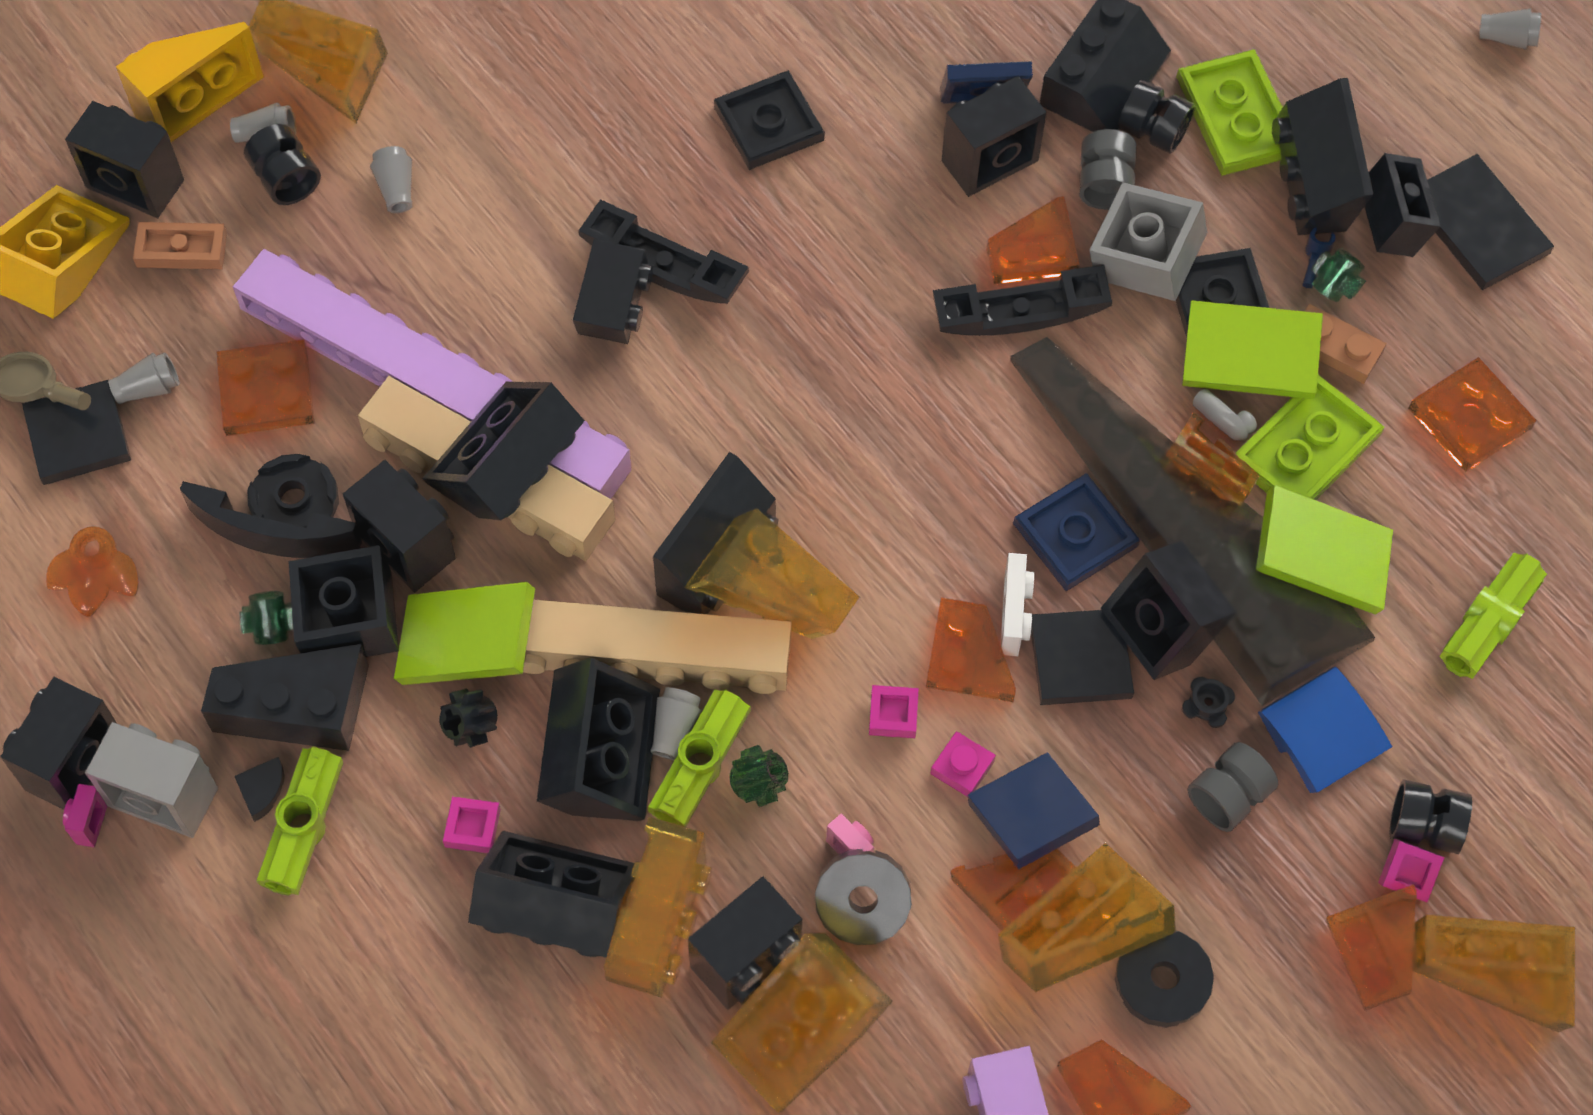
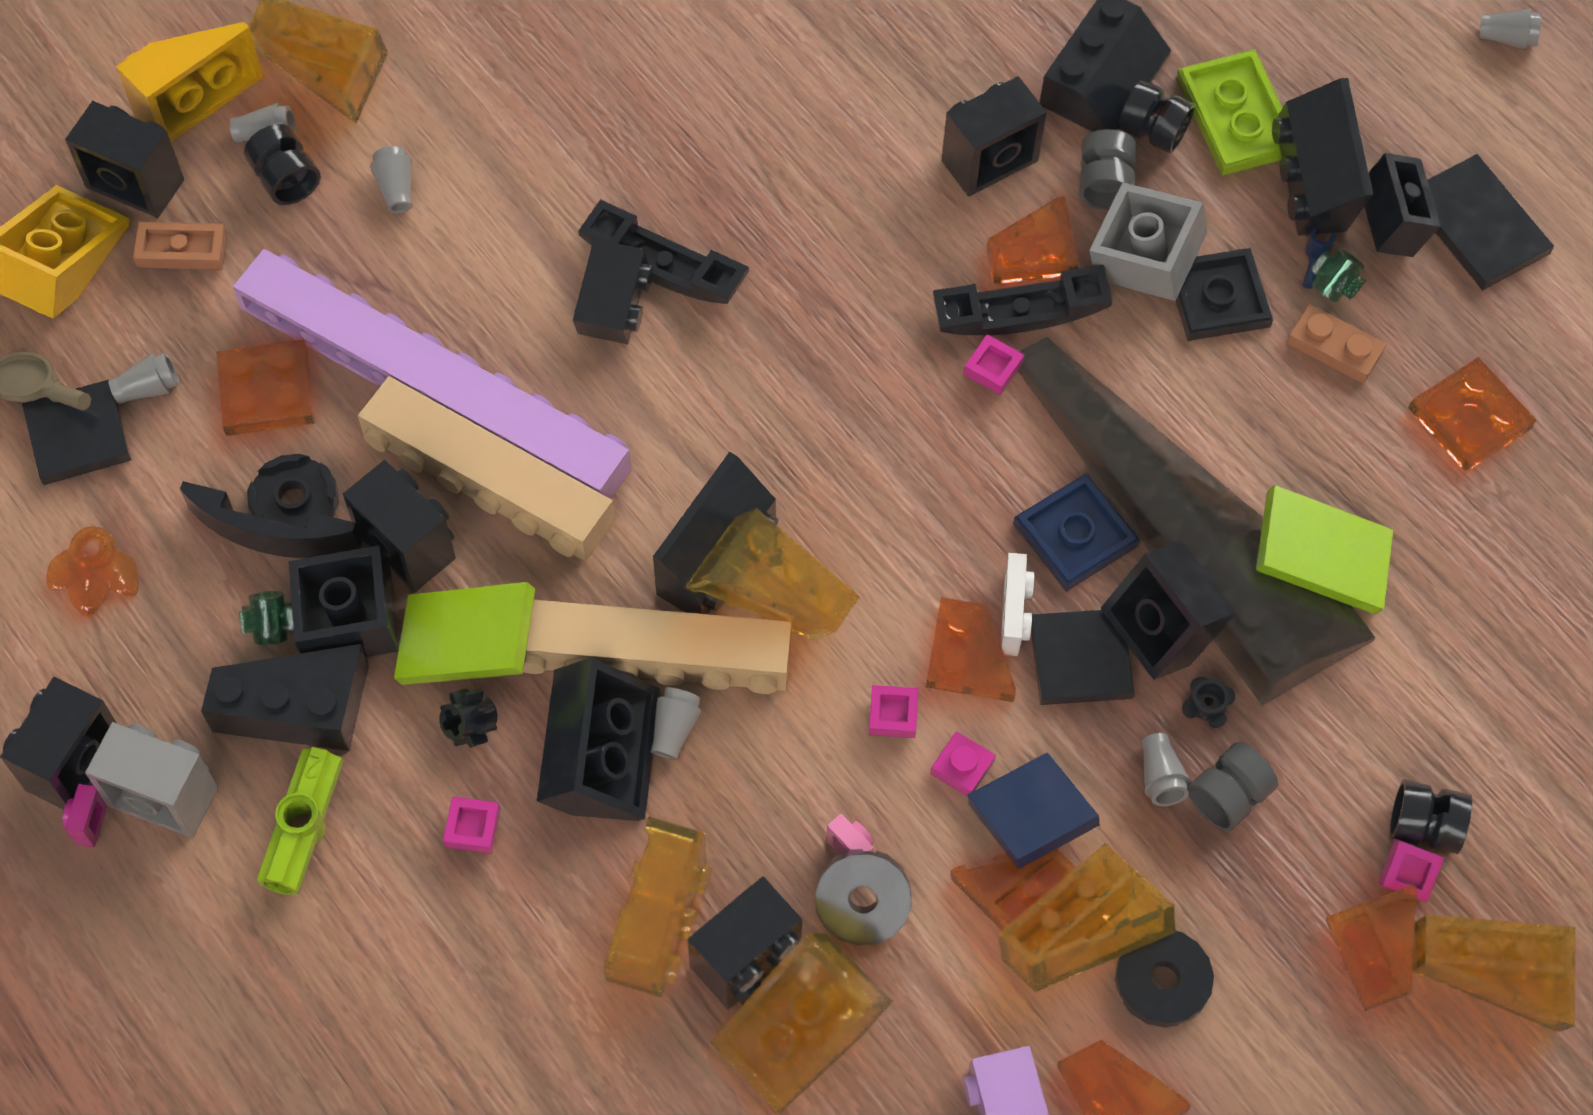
black tile [234,757,285,822] -> none
black slope [422,381,585,521] -> none
black slope [468,831,640,958] -> none
lime piece [648,689,751,830] -> none
black tile [714,70,825,170] -> none
clear green gear [729,745,789,807] -> none
dark blue tile [940,61,1033,104] -> none
clear orange wing [1166,412,1259,506] -> none
lime tile [1182,300,1323,399] -> none
light grey arm [1193,389,1257,440] -> none
lime tile [1230,375,1385,500] -> none
blue slope [1258,667,1393,793] -> none
lime piece [1440,553,1547,679] -> none
none -> dark pink plate [963,334,1024,395]
none -> light grey cone [1141,733,1191,806]

